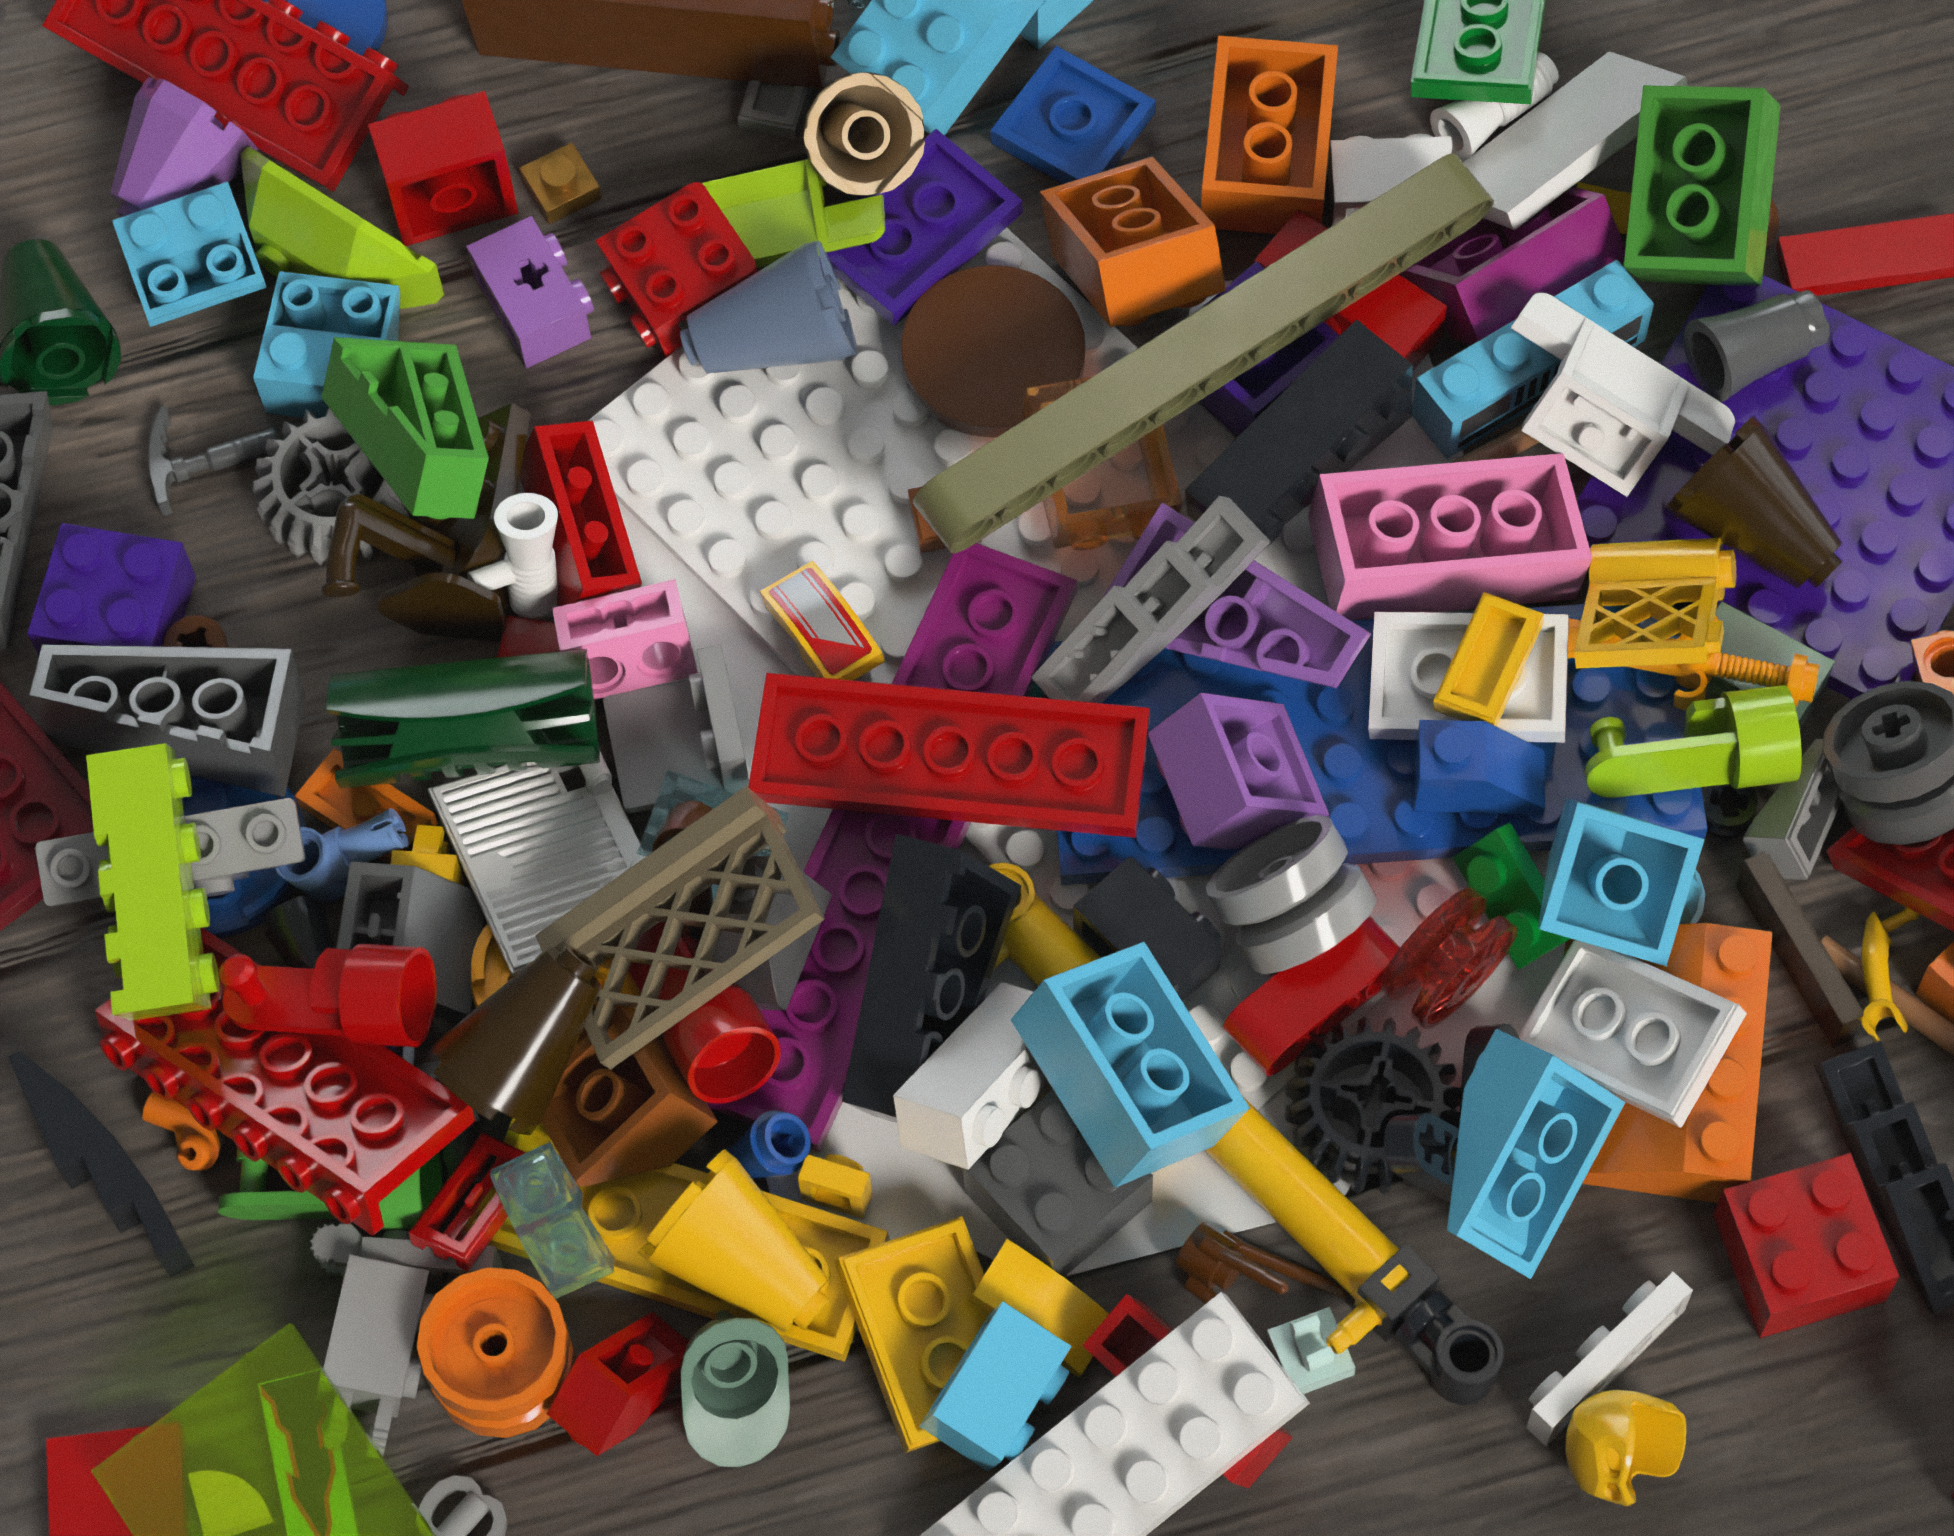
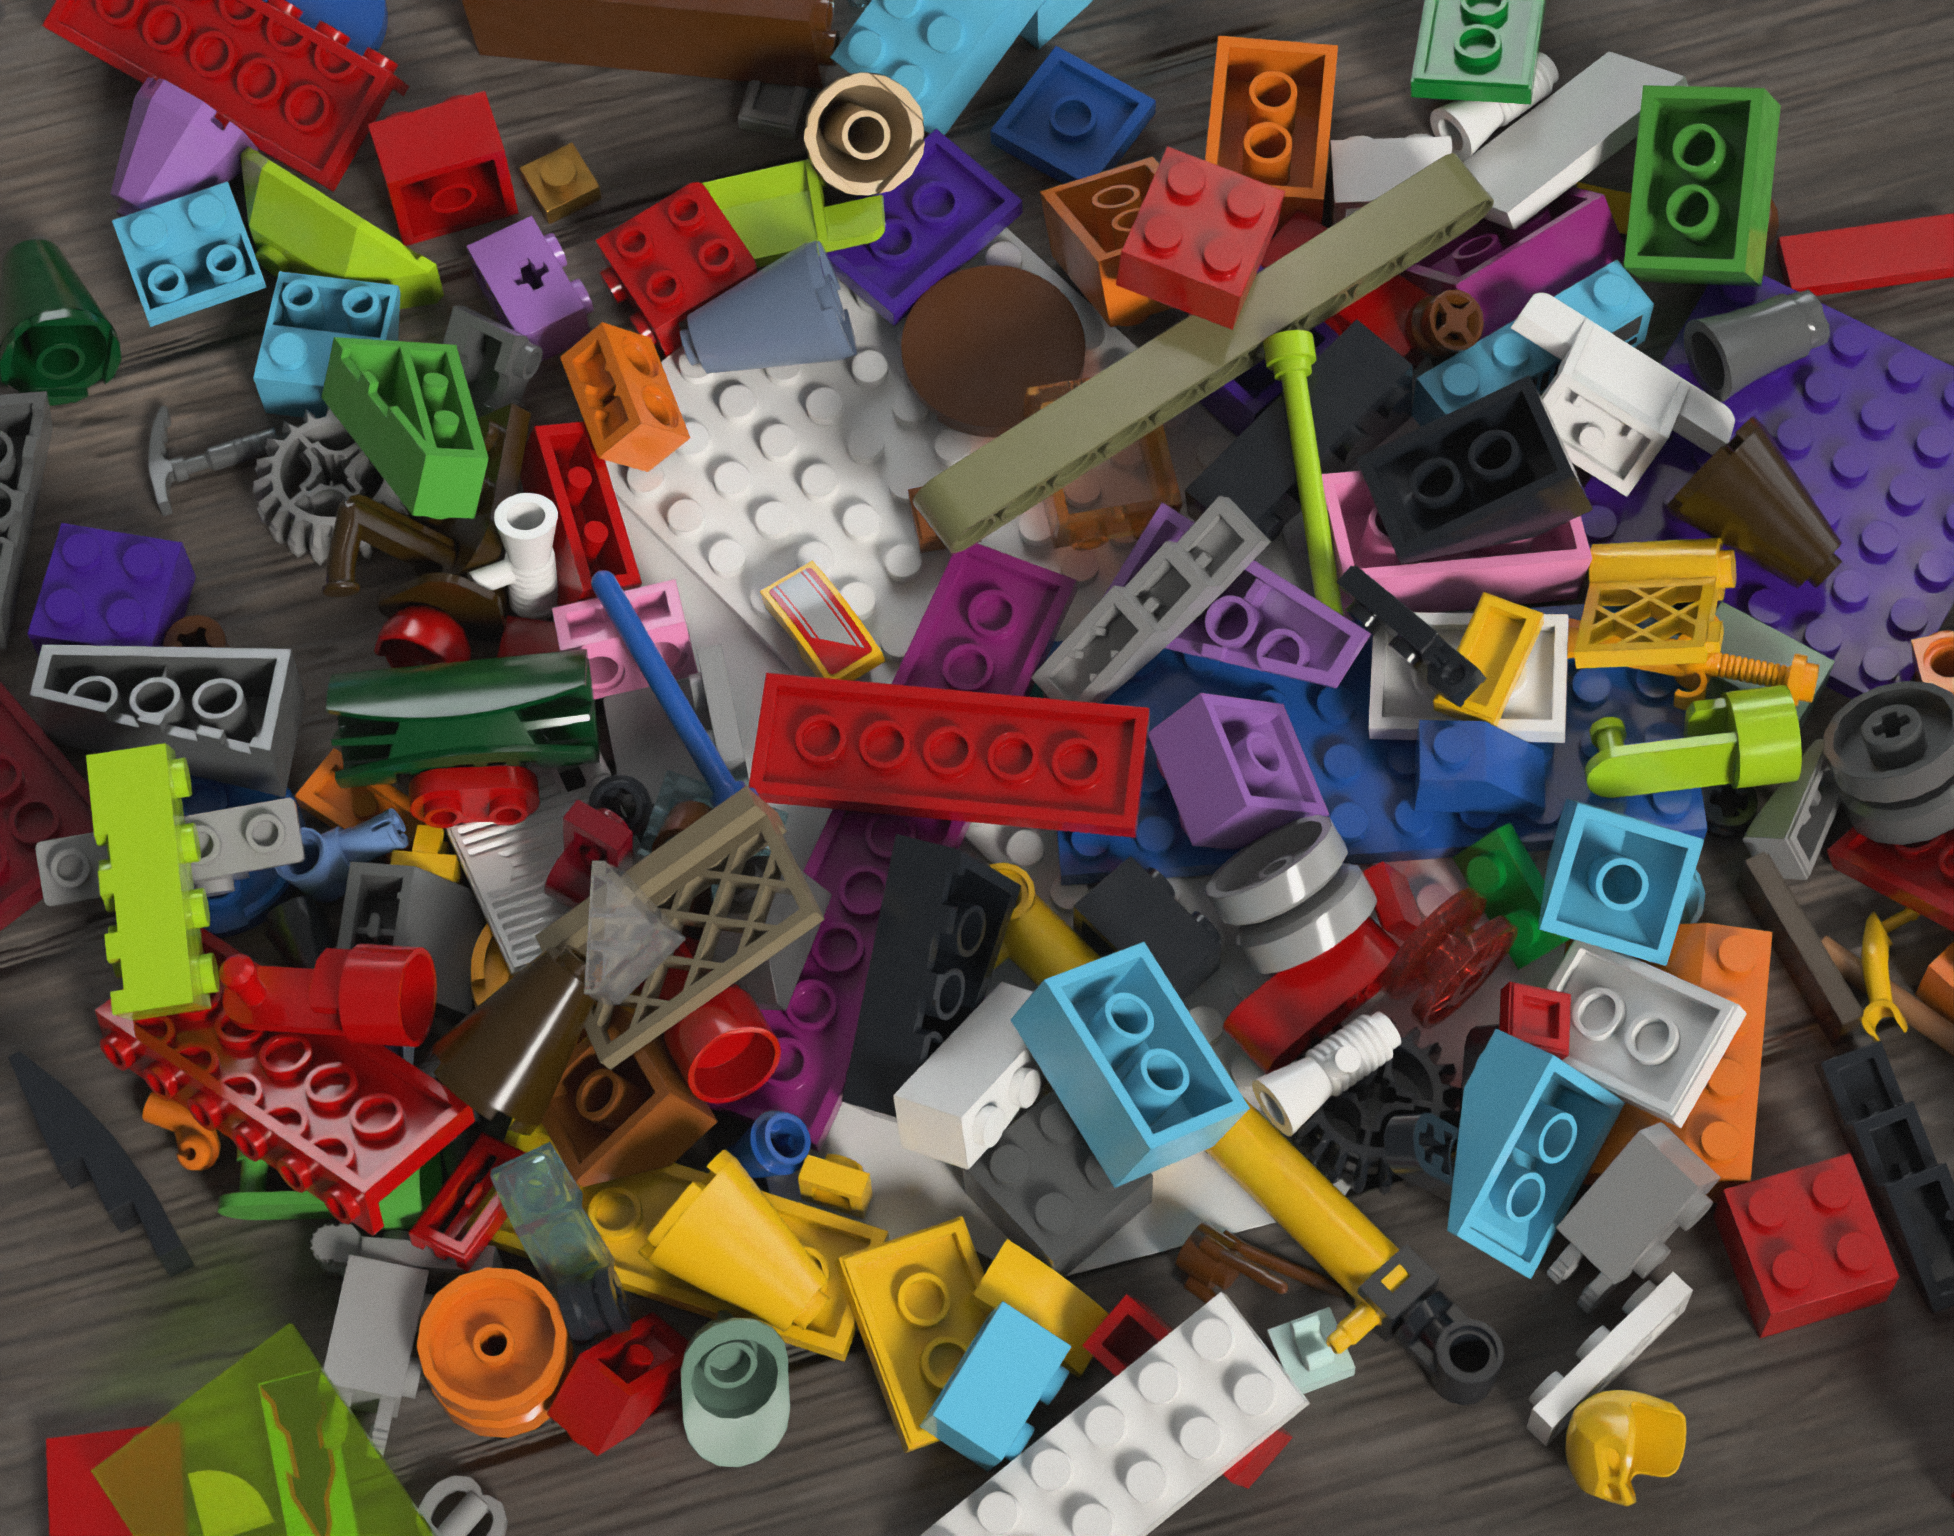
none -> red hair [374,605,471,668]
none -> red plate [409,766,540,828]
none -> dark grey cylinder [443,306,543,418]
none -> dark red plate [544,799,633,910]
none -> black wheel [557,1265,632,1347]
none -> orange brick [560,322,691,472]
none -> clear slope [584,861,686,1005]
none -> black cone [588,775,652,836]
none -> blue piece [591,570,760,810]
none -> red brick [1116,146,1285,330]
none -> white piece [1252,1011,1401,1136]
none -> lime piece [1263,330,1344,616]
none -> black hinge [1336,565,1487,707]
none -> black slope [1356,375,1593,564]
none -> red tile [1363,861,1427,943]
none -> reddish brown wheel [1405,290,1484,358]
none -> red tile [1499,981,1571,1061]
none -> light grey hinge [1547,1122,1721,1314]

